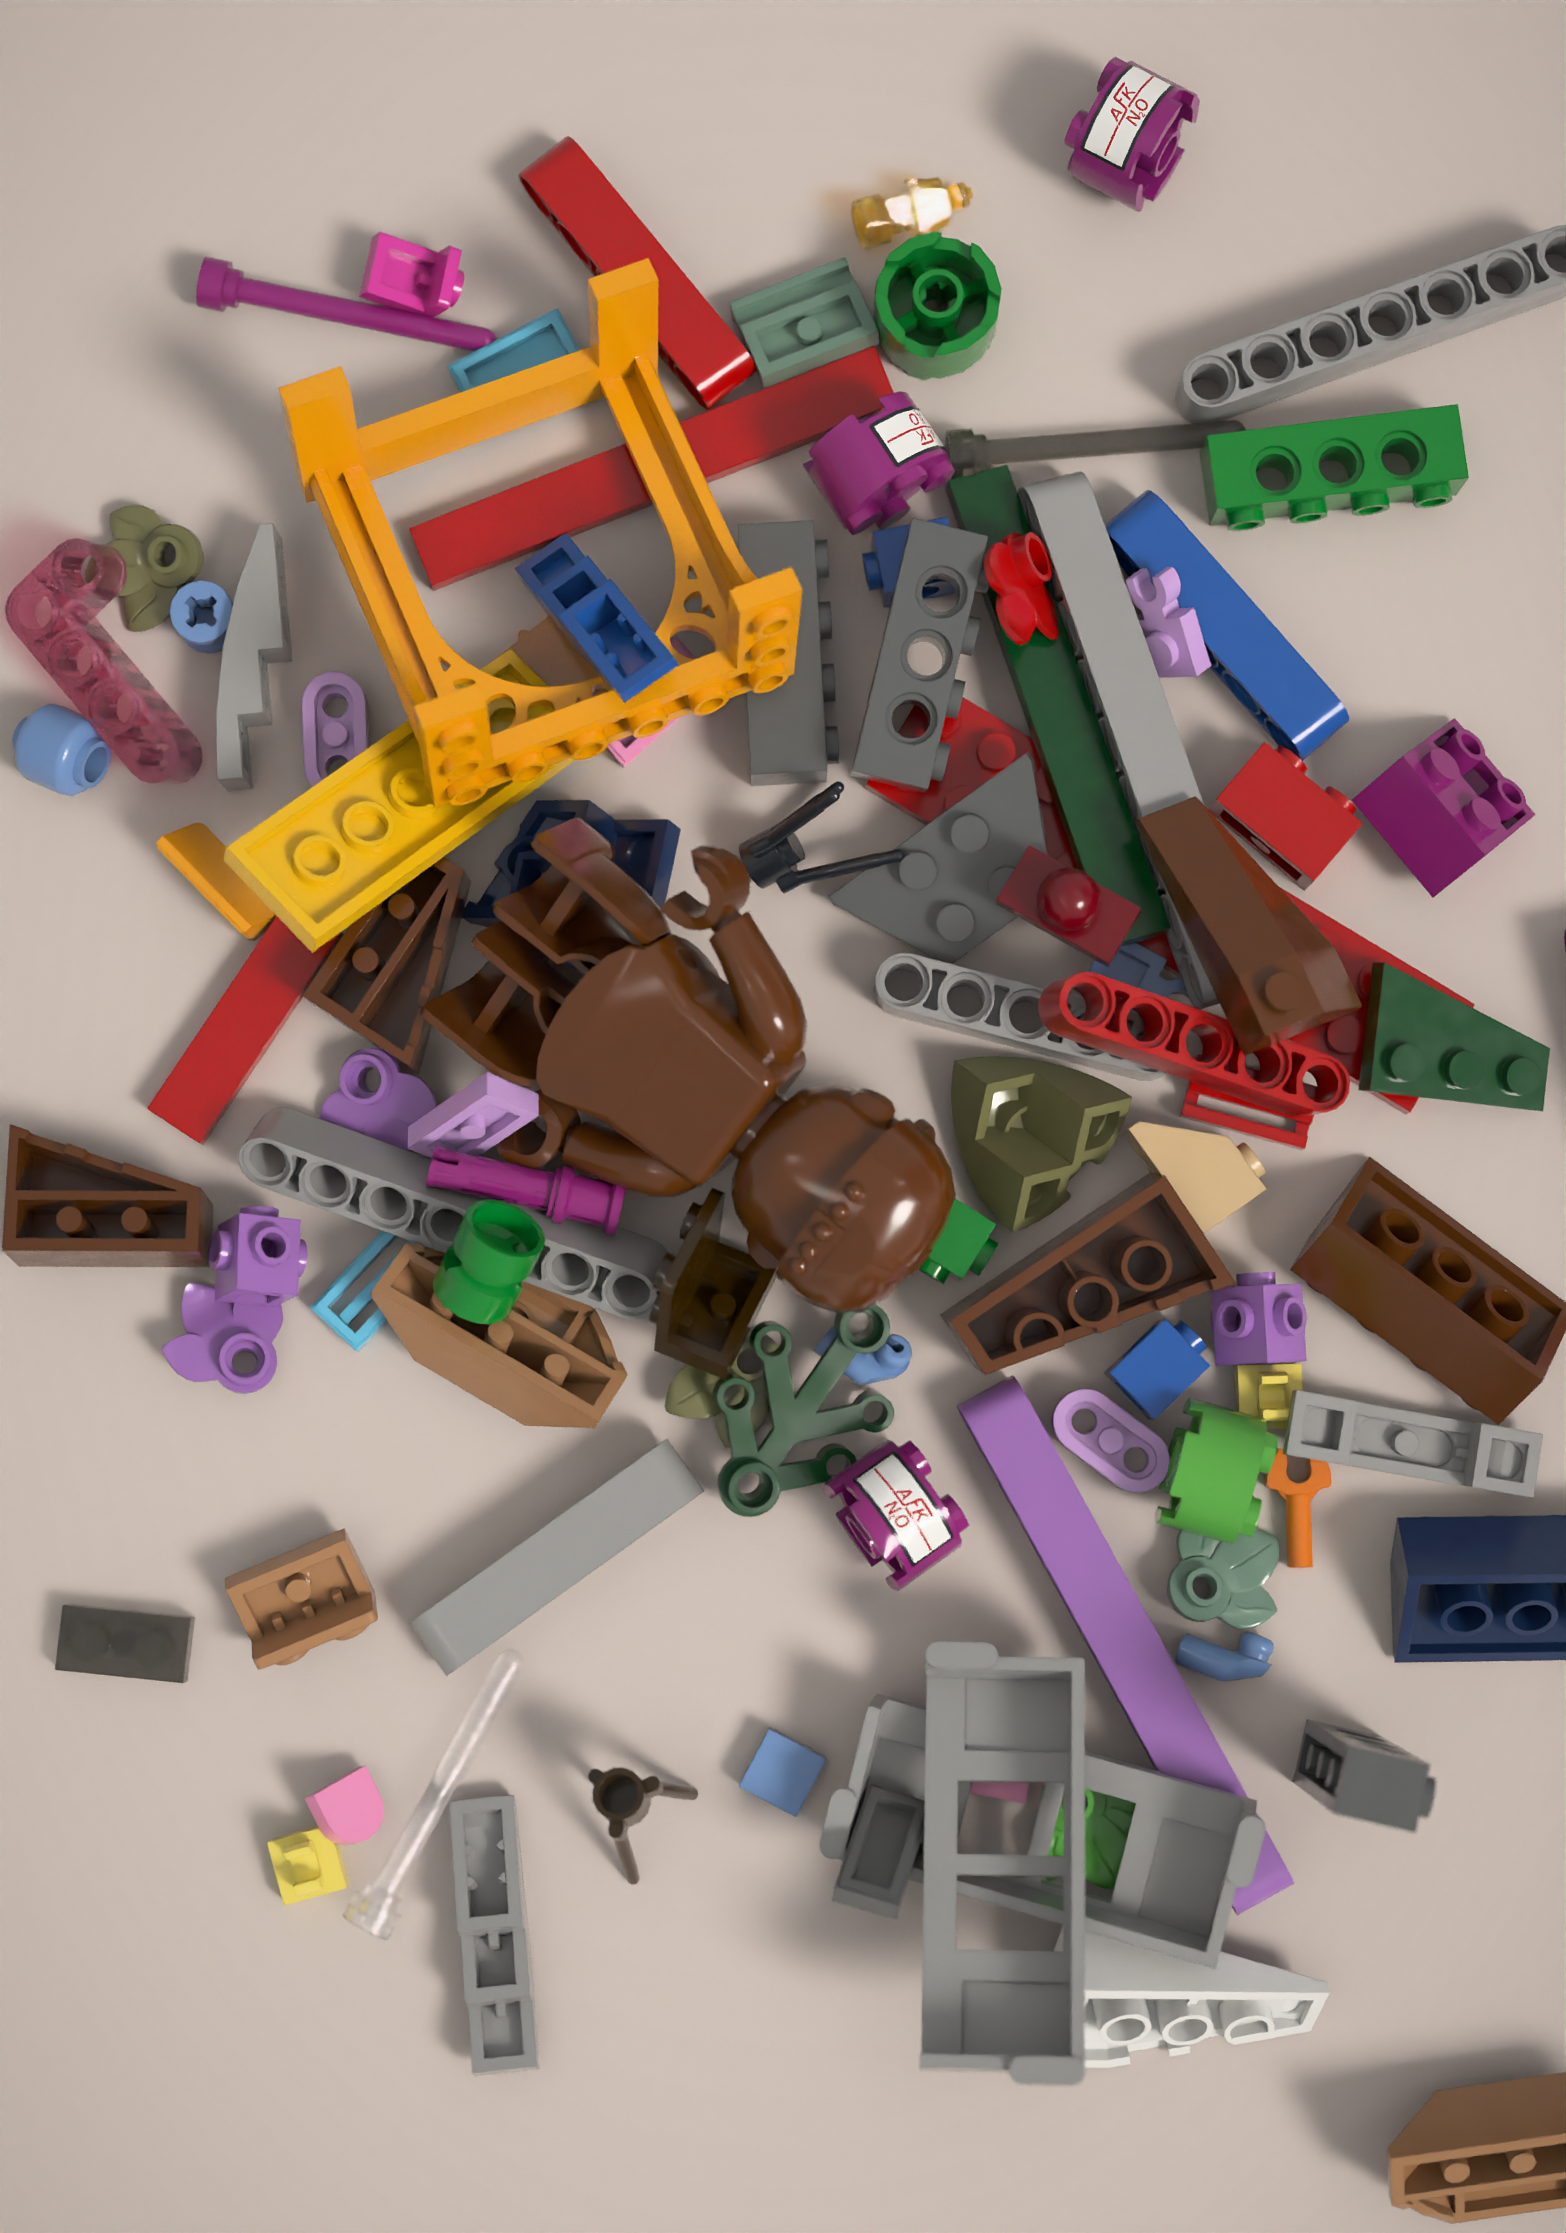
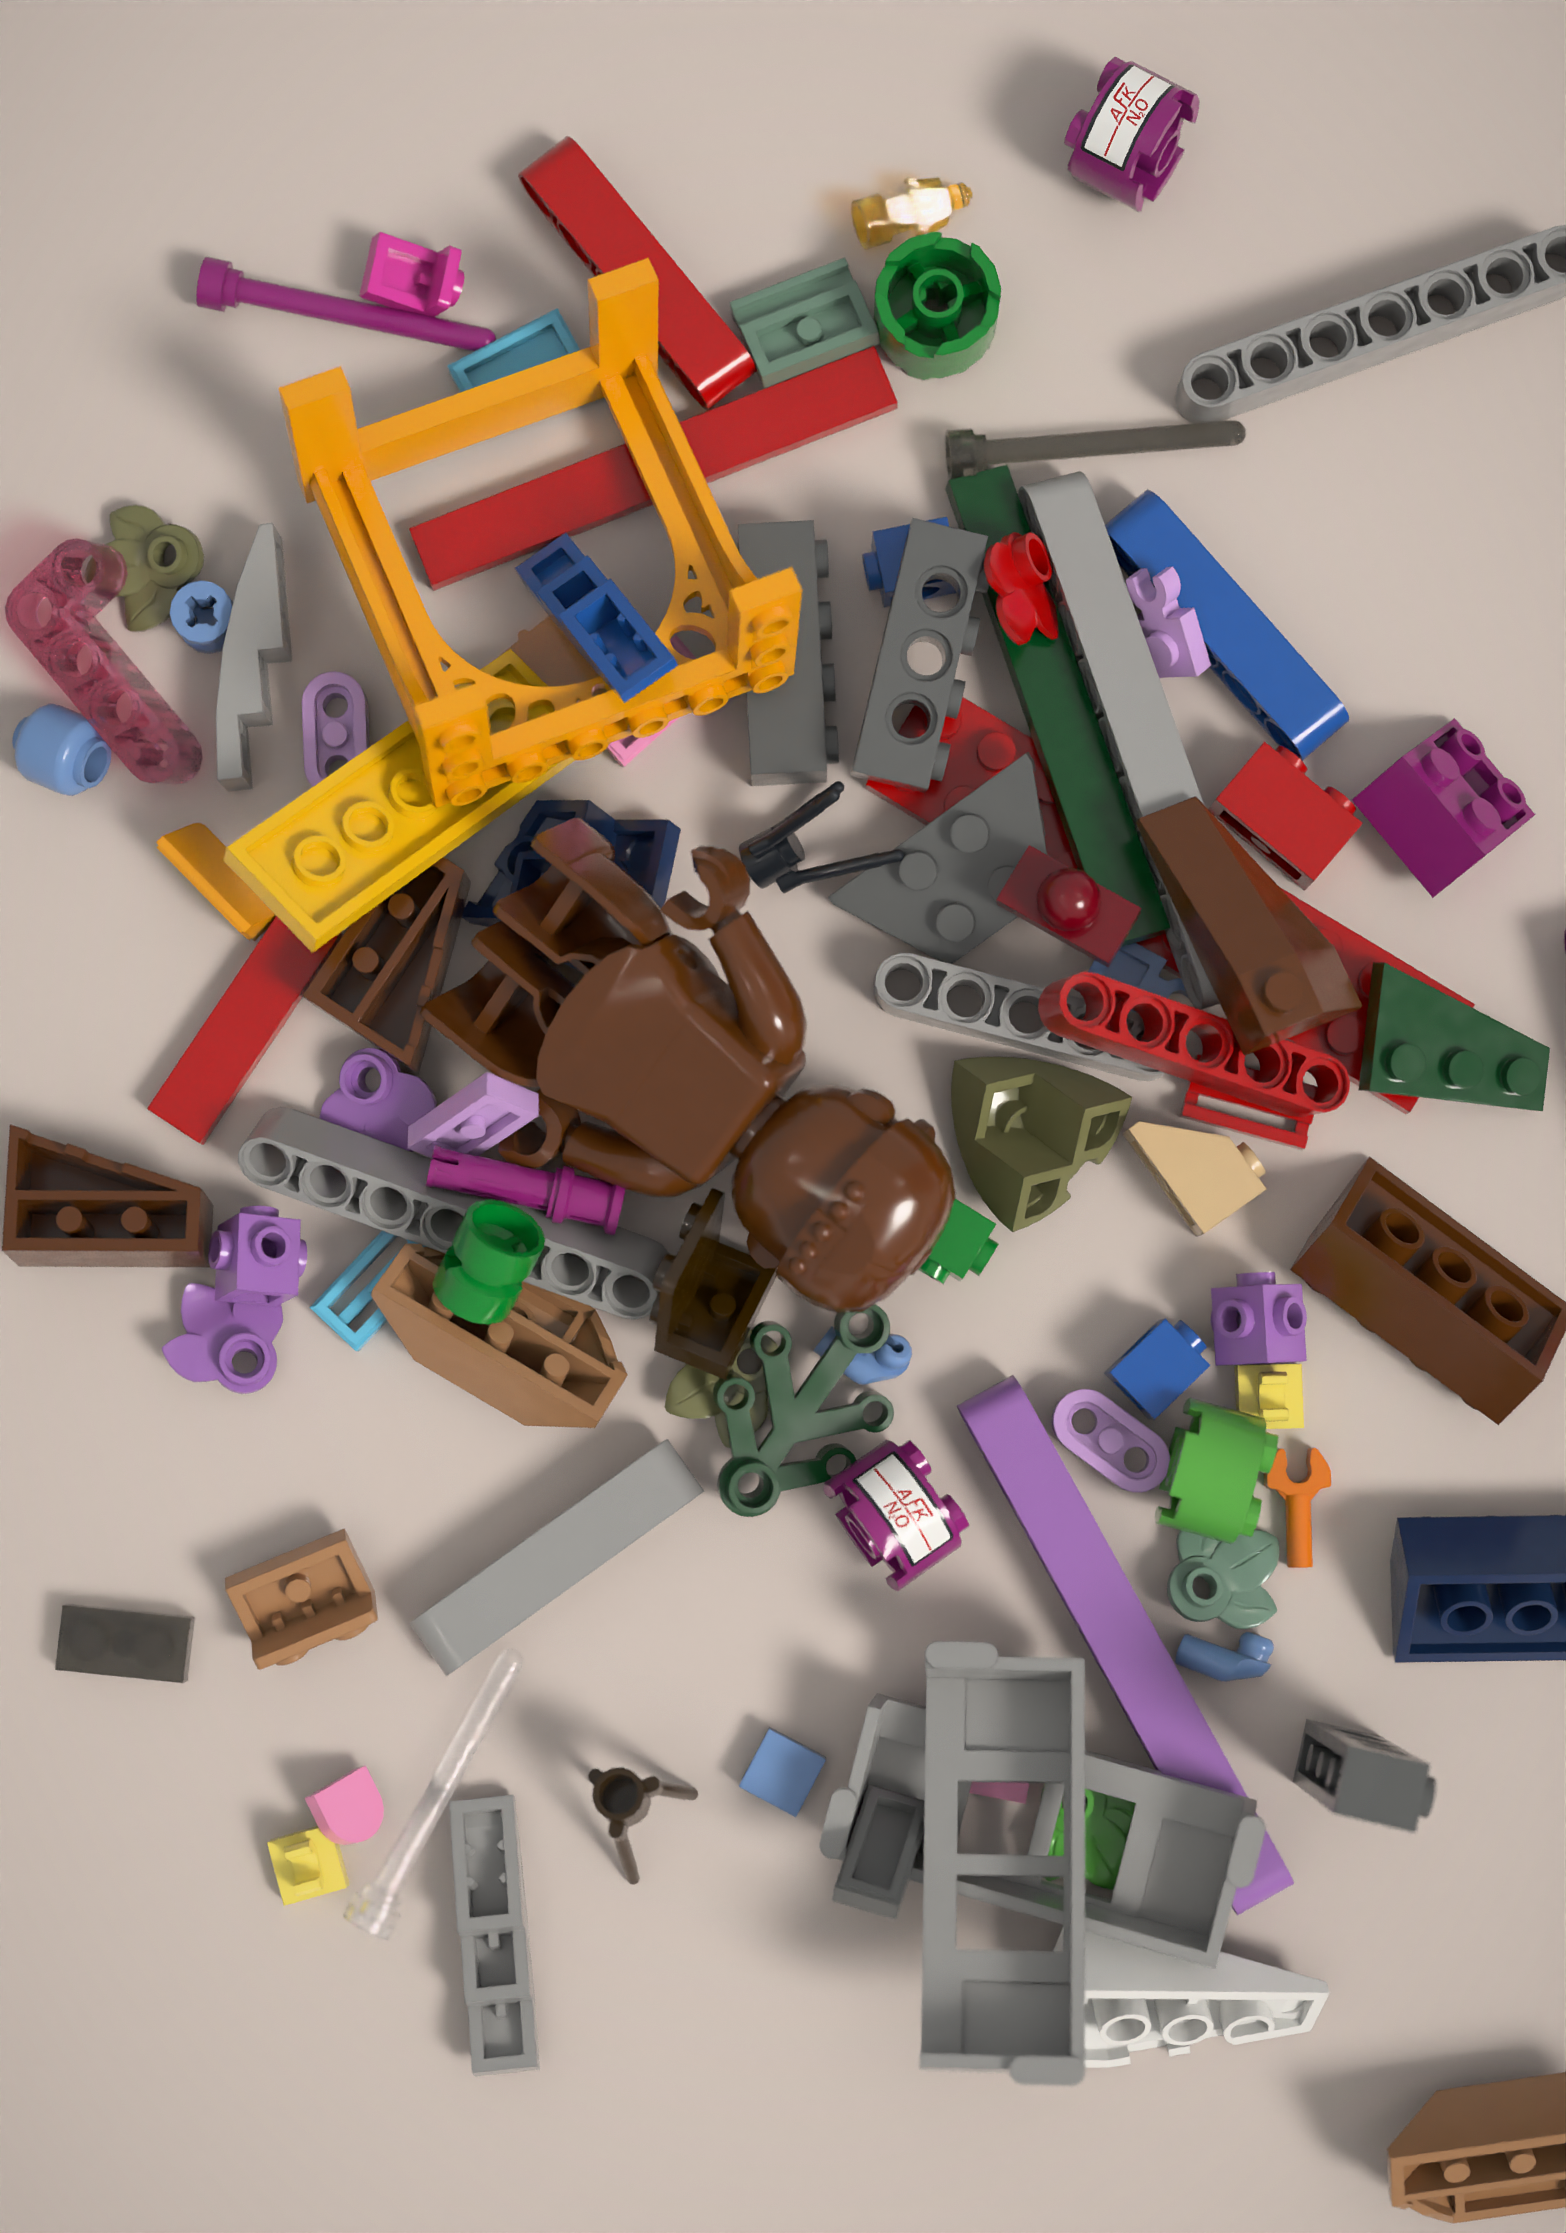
magenta brick [803,391,955,535] -> none
reddish brown wedge [940,1173,1235,1375] -> none
green brick [1199,404,1469,531] -> none
light grey slope [1283,1390,1543,1498] -> none

